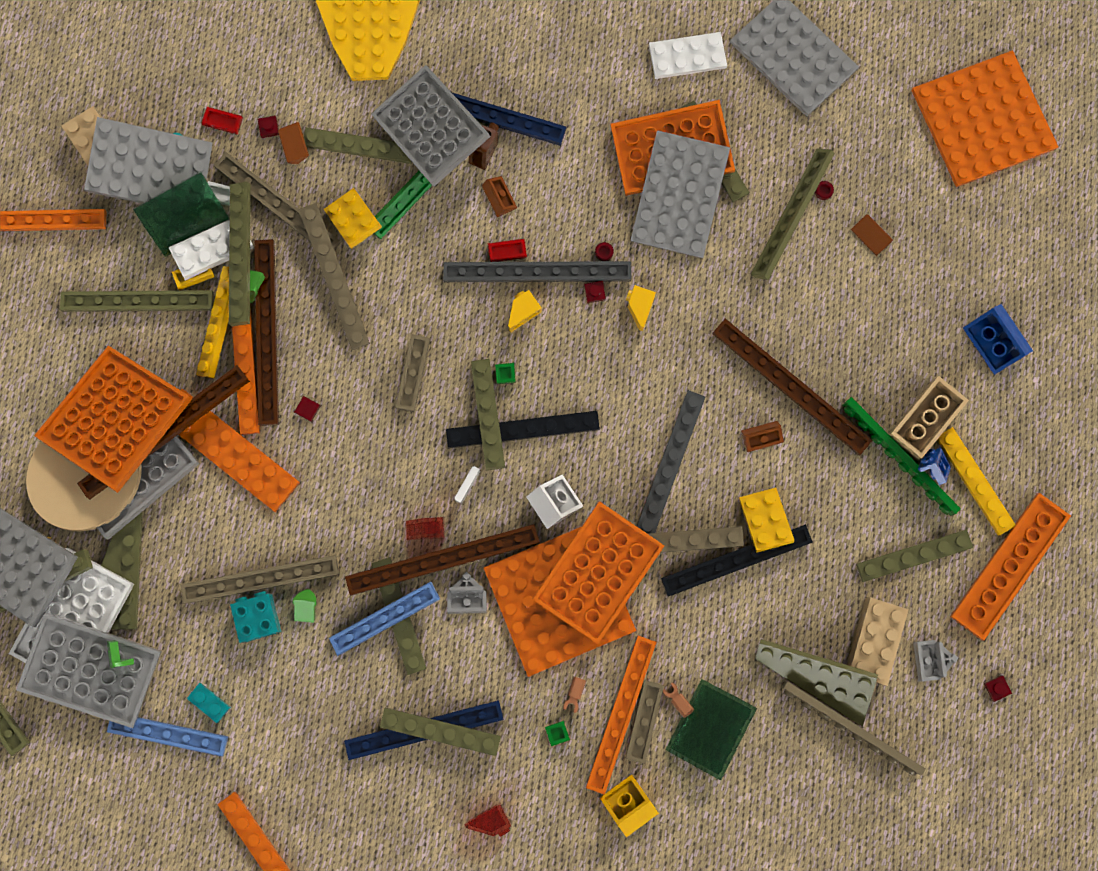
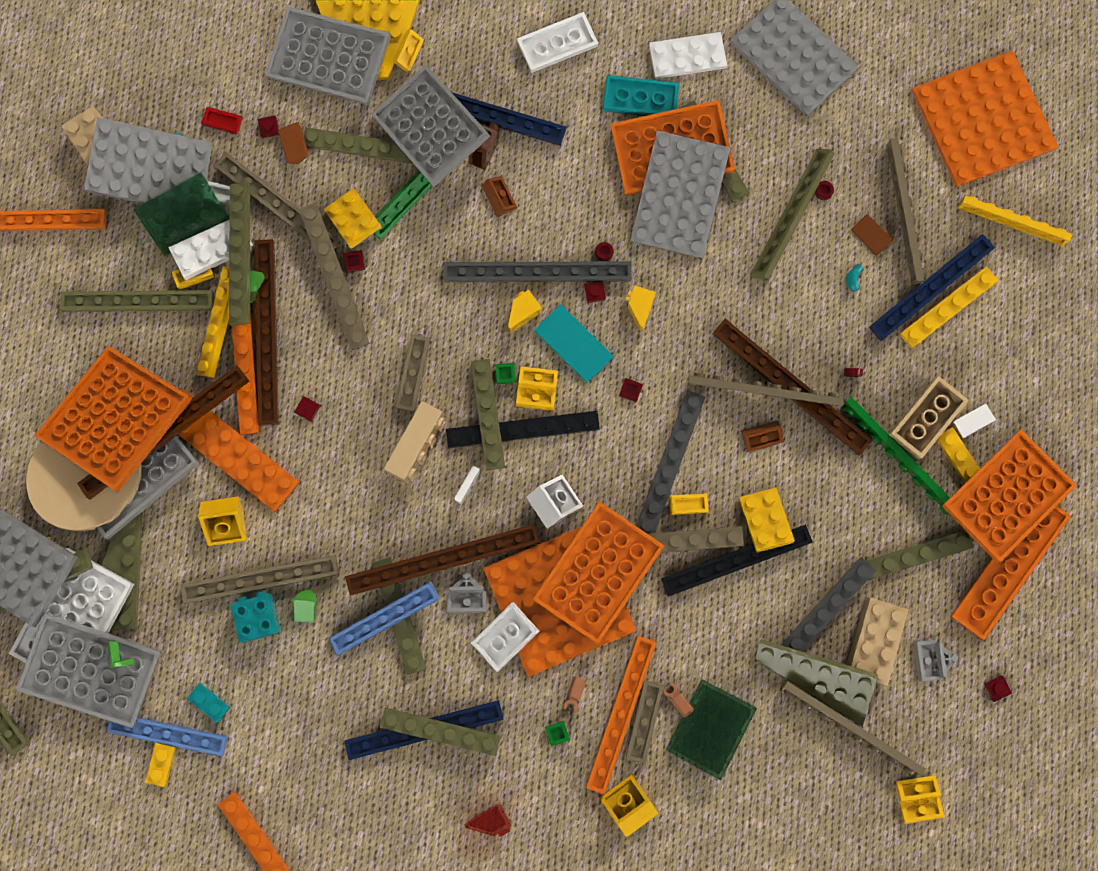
clear red slope [406,517,445,540] -> none
red tile [487,239,527,262] -> none
blue bracket [918,448,951,485] -> none
blue slope [963,304,1033,375] -> none
none -> yellow plate [145,743,176,787]
none -> yellow slope [198,496,247,546]
none -> light grey plate [265,6,391,105]
none -> dark red plate [343,250,365,273]
none -> tan brick [384,401,446,485]
none -> yellow plate [393,29,424,72]
none -> white tile [471,602,540,672]
none -> yellow slope [516,366,558,411]
none -> white plate [517,12,598,73]
none -> teal tile [534,304,614,383]
none -> teal tile [603,75,679,116]
none -> dark red tile [619,378,643,403]
none -> yellow tile [668,493,709,515]
none -> dark tan plate [688,372,844,406]
none -> dark grey plate [782,557,876,652]
none -> dark red tile [844,368,863,377]
none -> teal arm [845,264,864,292]
none -> dark blue plate [869,234,995,341]
none -> dark tan plate [886,138,926,286]
none -> yellow slope [896,775,945,824]
none -> yellow plate [899,266,999,349]
none -> orange plate [942,429,1077,564]
none -> white tile [952,404,996,439]
none -> yellow plate [958,196,1072,246]

